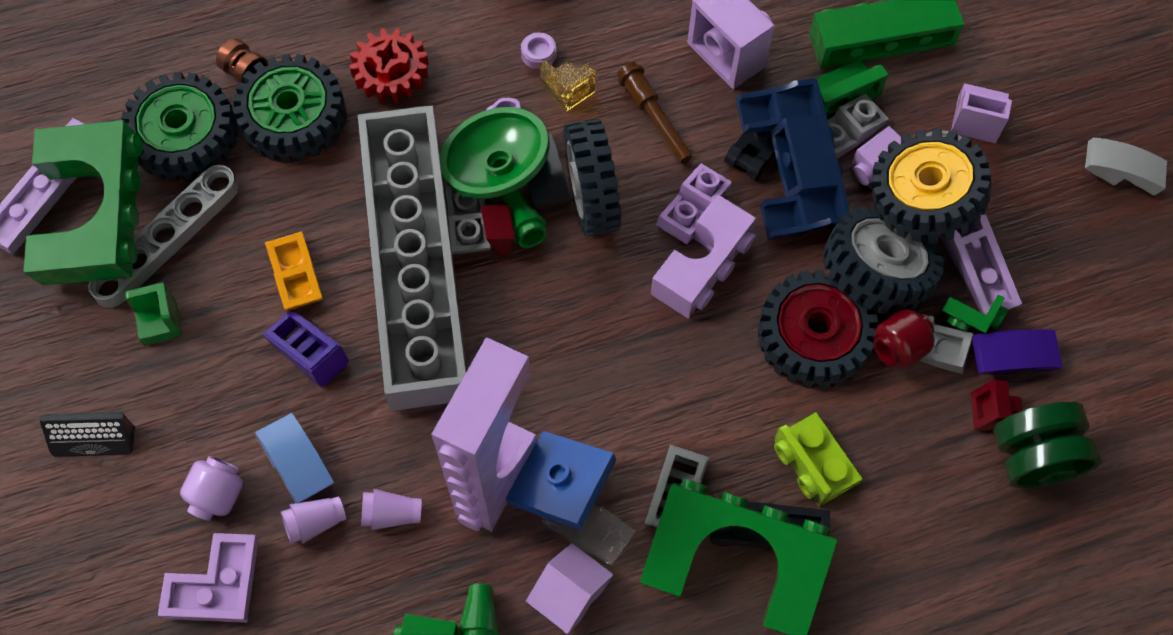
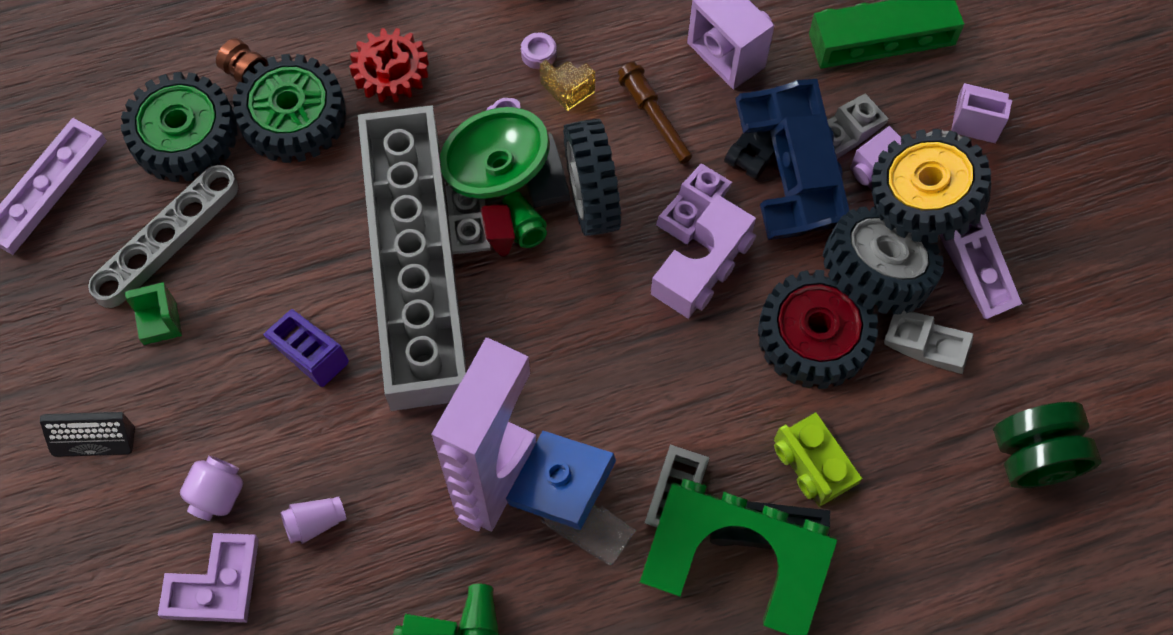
green arch [24,120,143,286] -> none
medium blue slope [255,413,334,503] -> none
light orange slope [265,231,323,311] -> none
lavender cone [361,489,422,530] -> none
lavender piece [526,543,614,634] -> none
green panel [814,60,888,119] -> none
dark red head [873,309,934,369] -> none
green bracket [942,295,1008,333] -> none
dark red tile [970,379,1023,432] -> none
dark purple slope [972,329,1062,375] -> none
light grey slope [1085,137,1167,196] -> none

